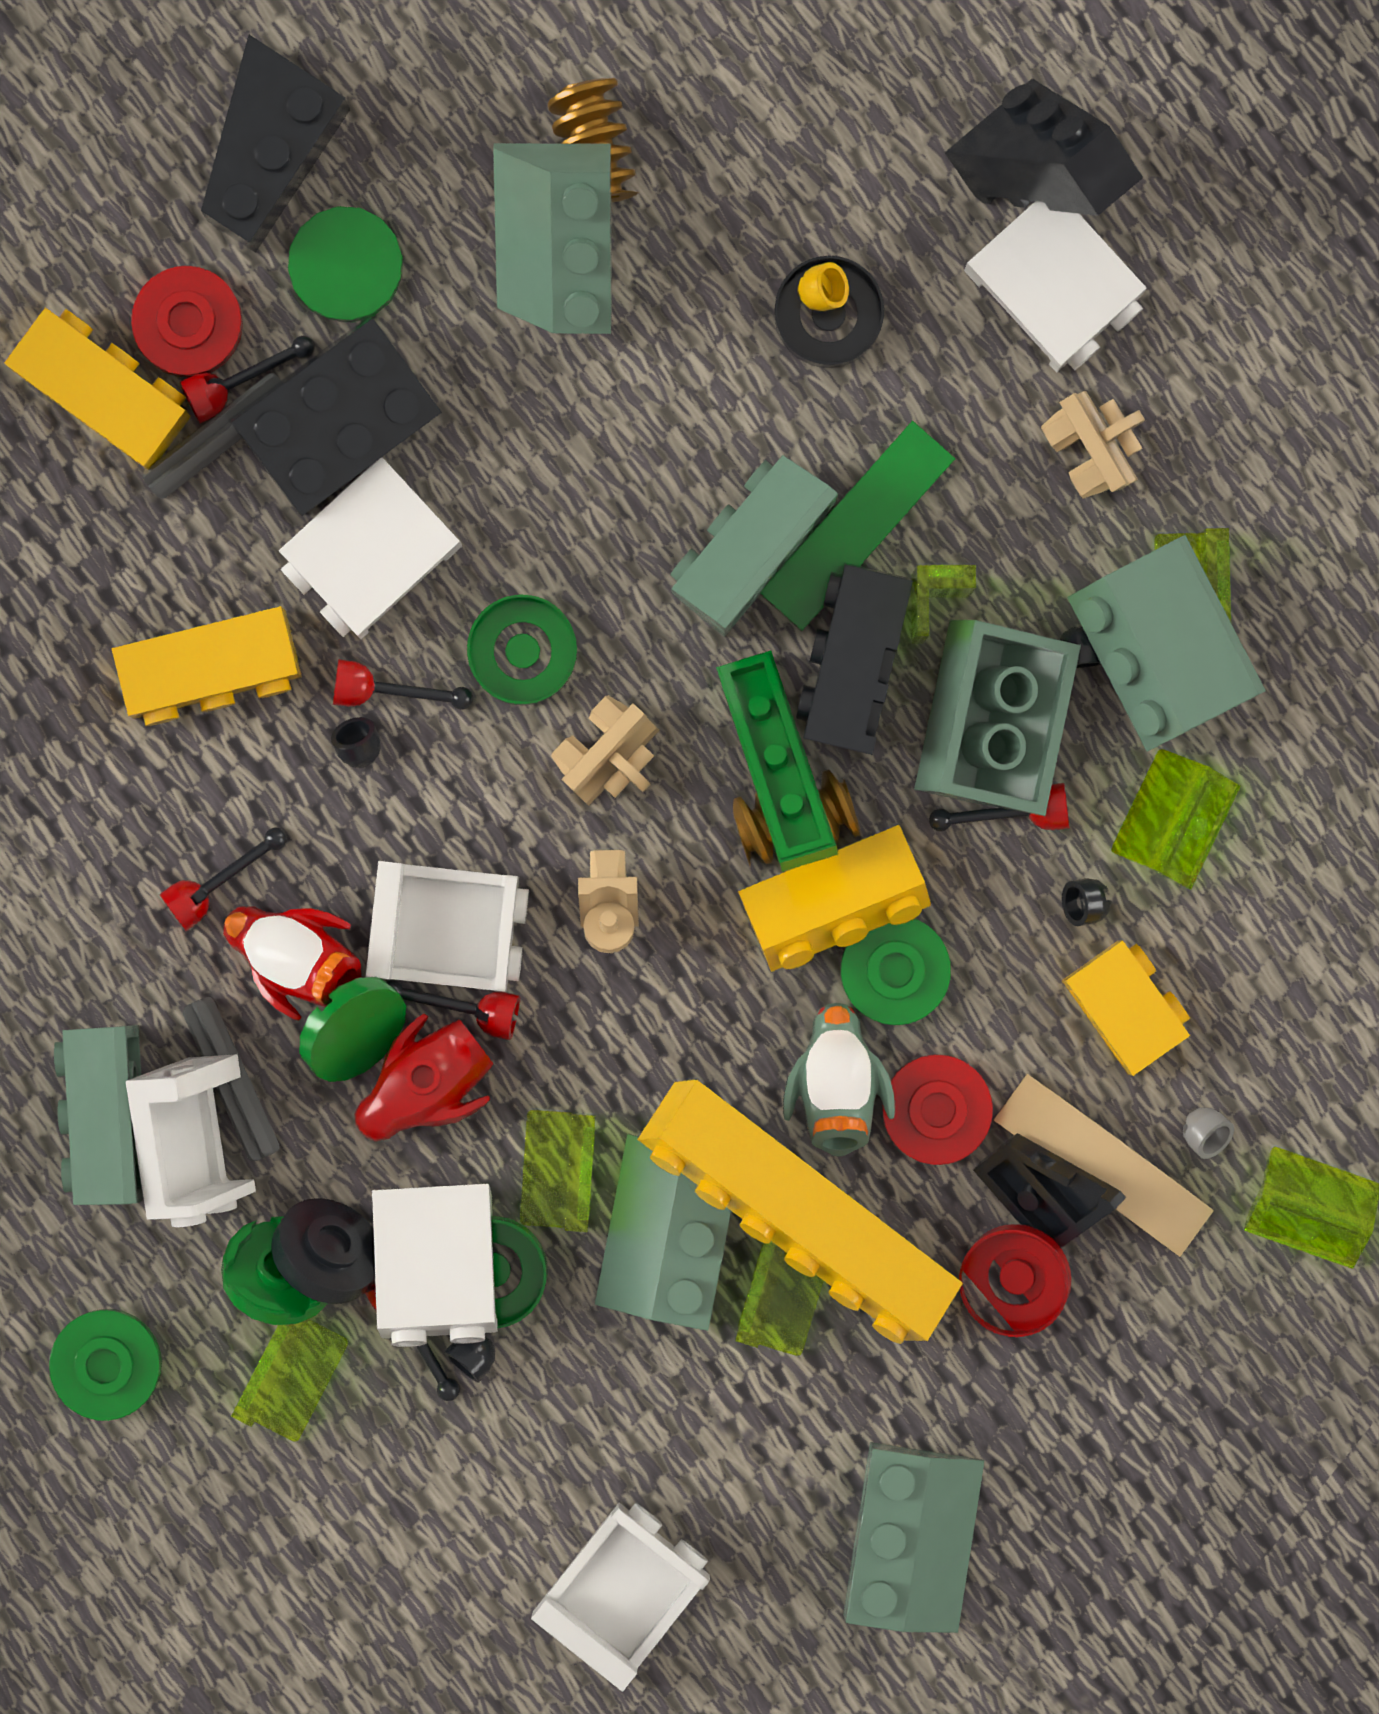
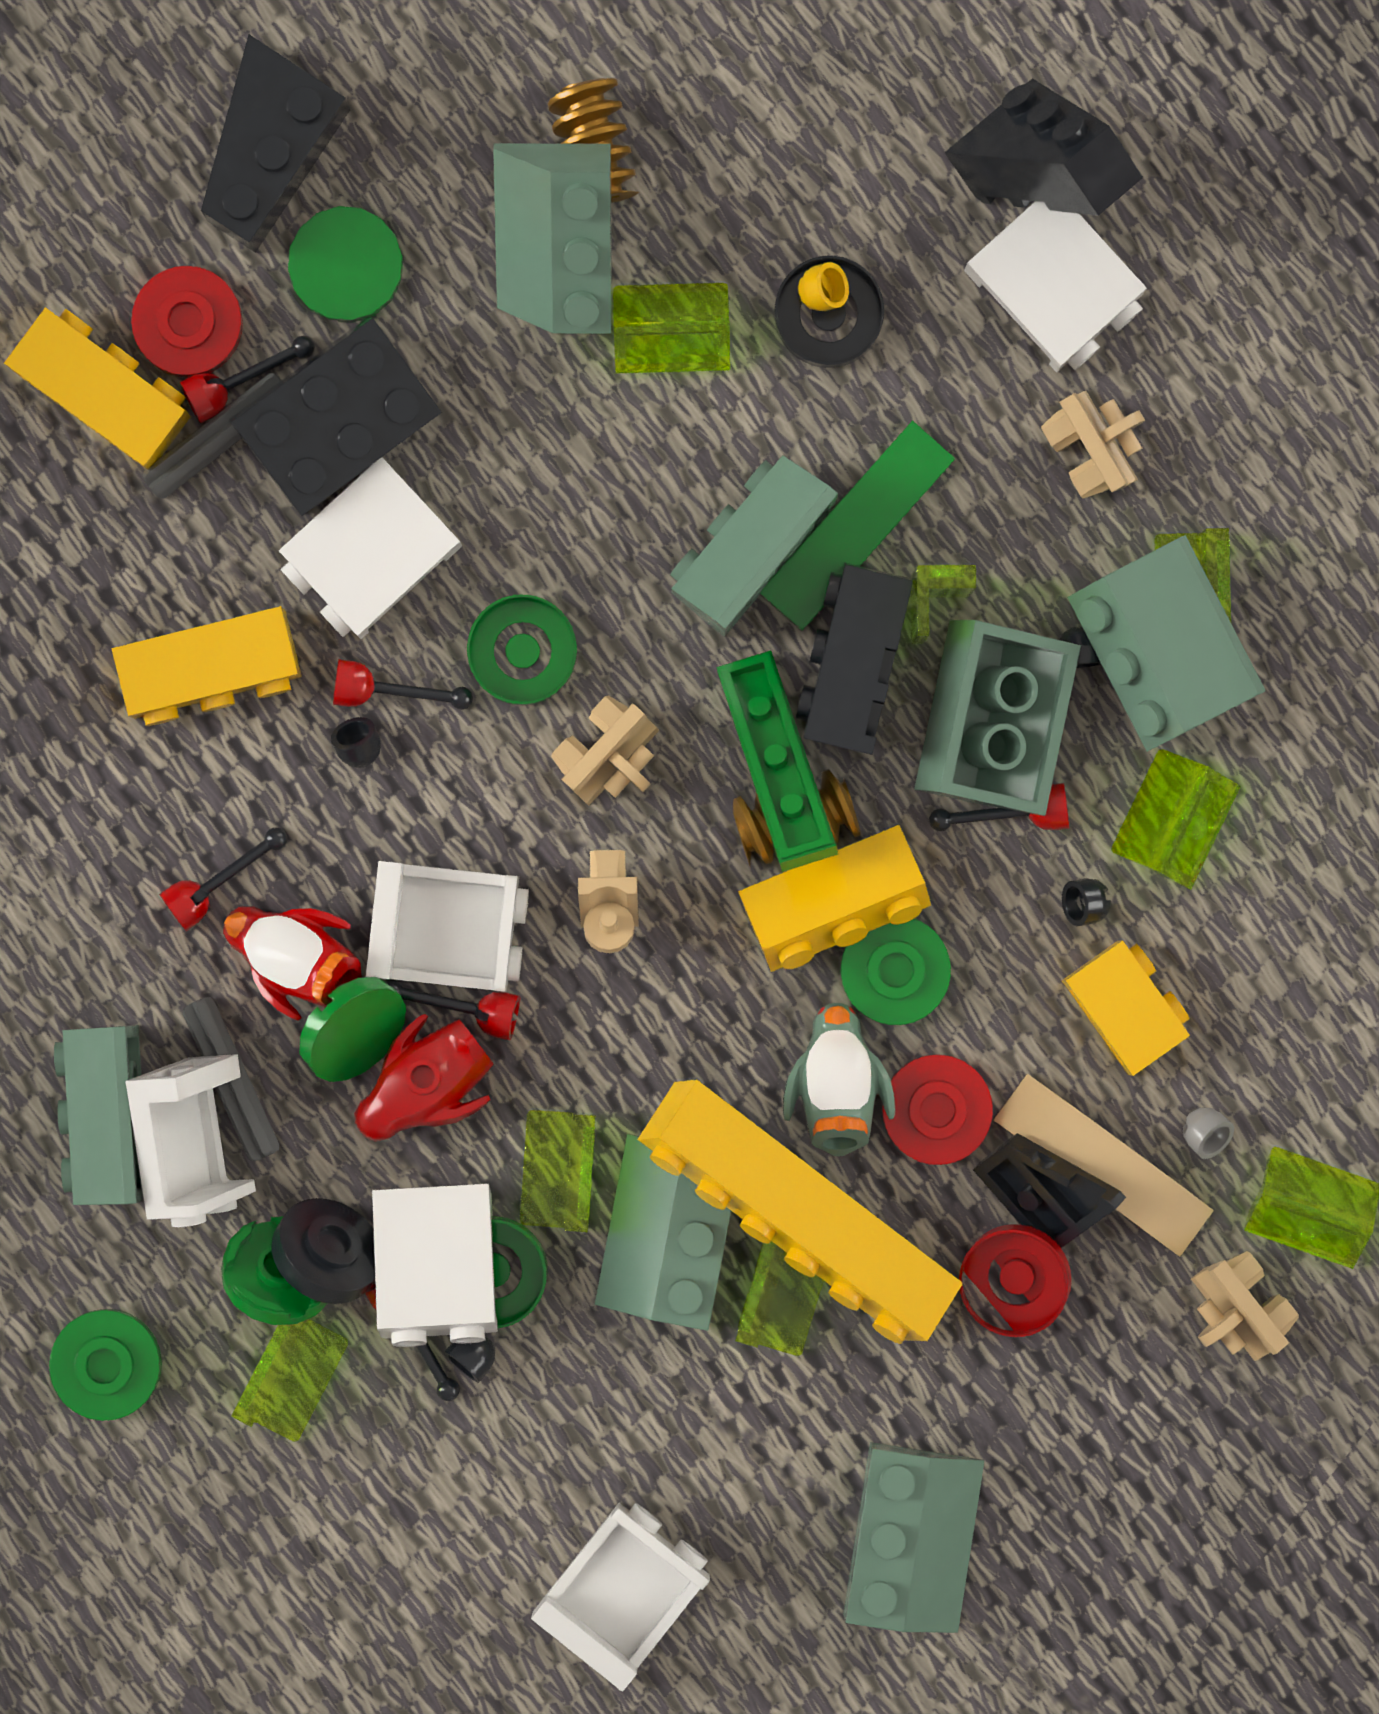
none -> clear neon green panel [613,283,730,374]
none -> tan hips [1191,1251,1299,1361]

